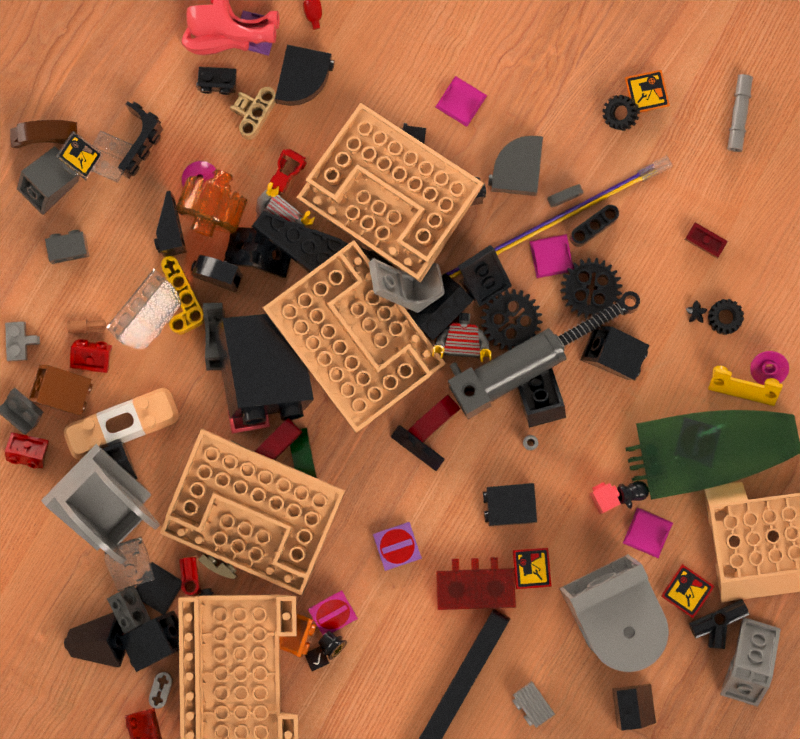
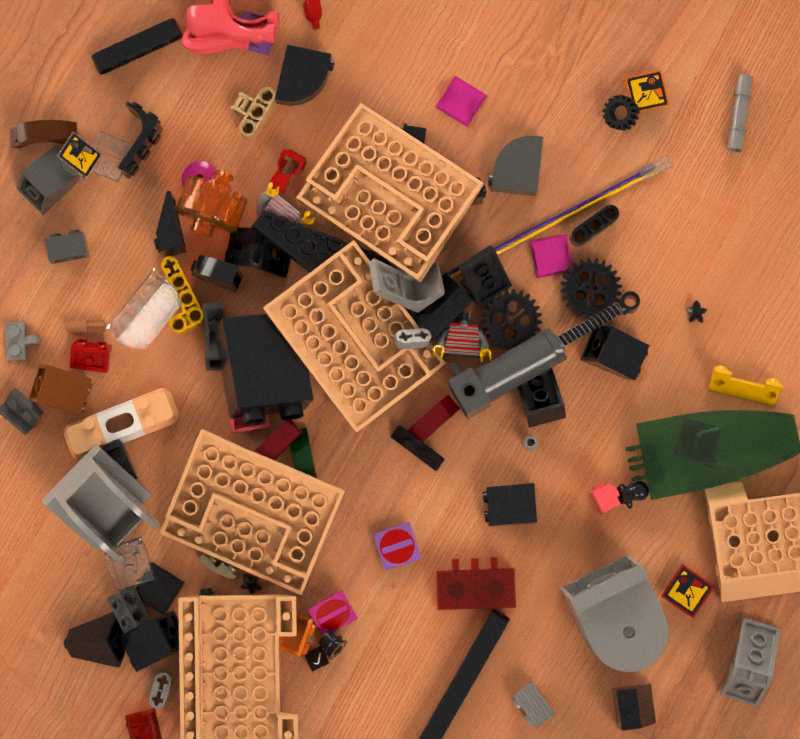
red bracket [4,432,49,469] -> none
red piece [179,557,201,596] -> none
black bracket [196,67,237,95] -> none
piece [513,548,552,589] -> none
dark grey beam [547,184,584,208] -> none
dark pink piece [623,508,673,558] -> none
dark red plate [684,222,728,259] -> none
black piece [689,599,749,649] -> none
black tyre [708,299,744,335] -> none
dark pink dish [750,351,789,385] -> none
none -> black beam [91,18,183,75]
none -> black plant [240,574,262,595]
none -> light grey beam [394,328,431,349]

